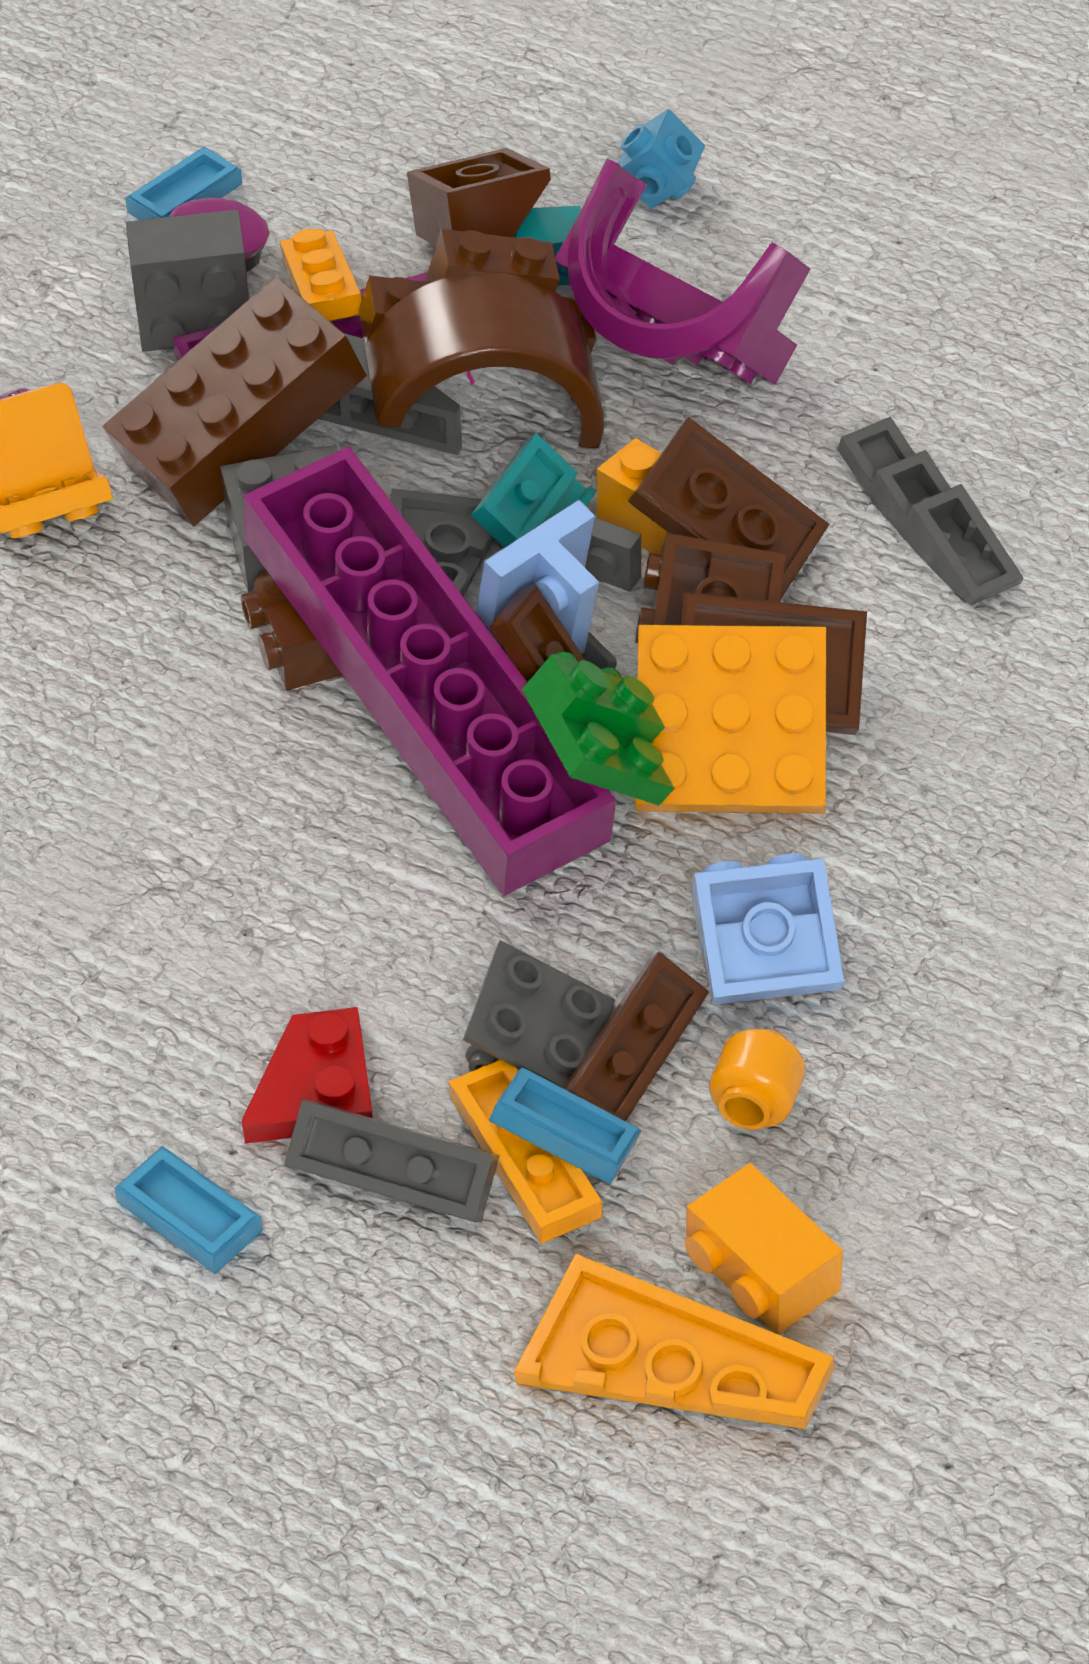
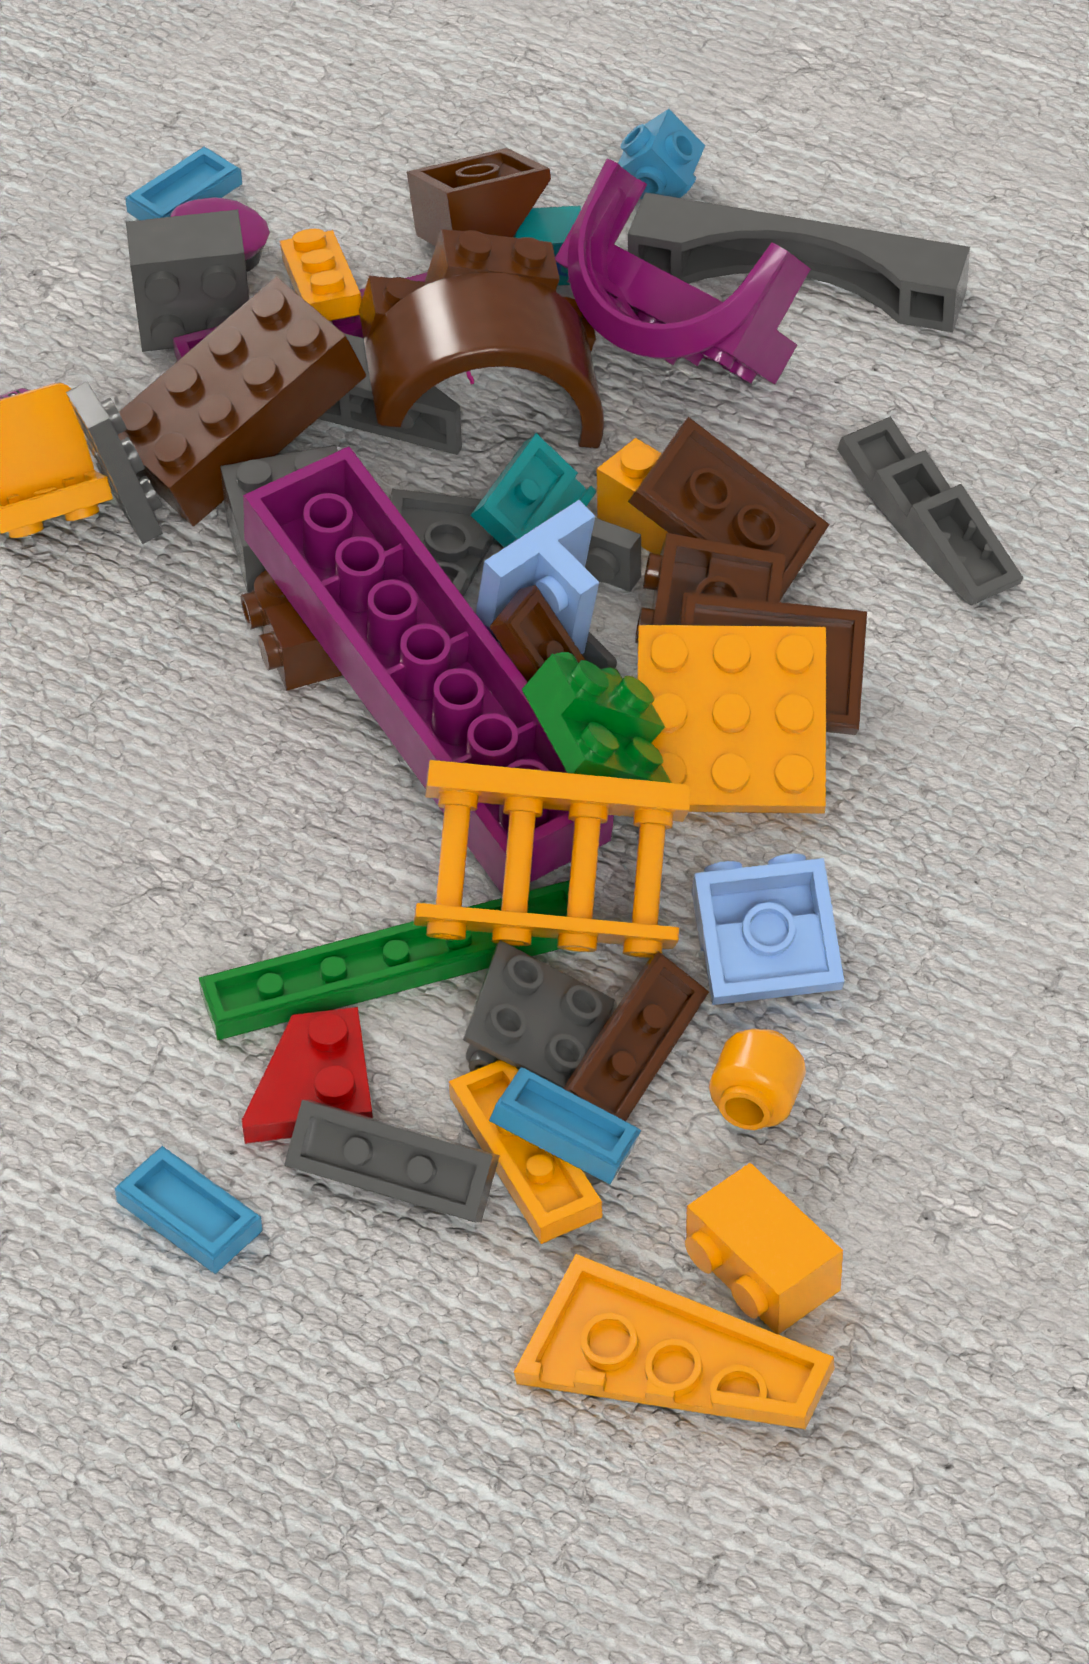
none -> dark grey wing [66,381,163,544]
none -> green tile [199,880,570,1041]
none -> light orange fence [414,760,691,958]
none -> dark grey arch [628,192,970,333]

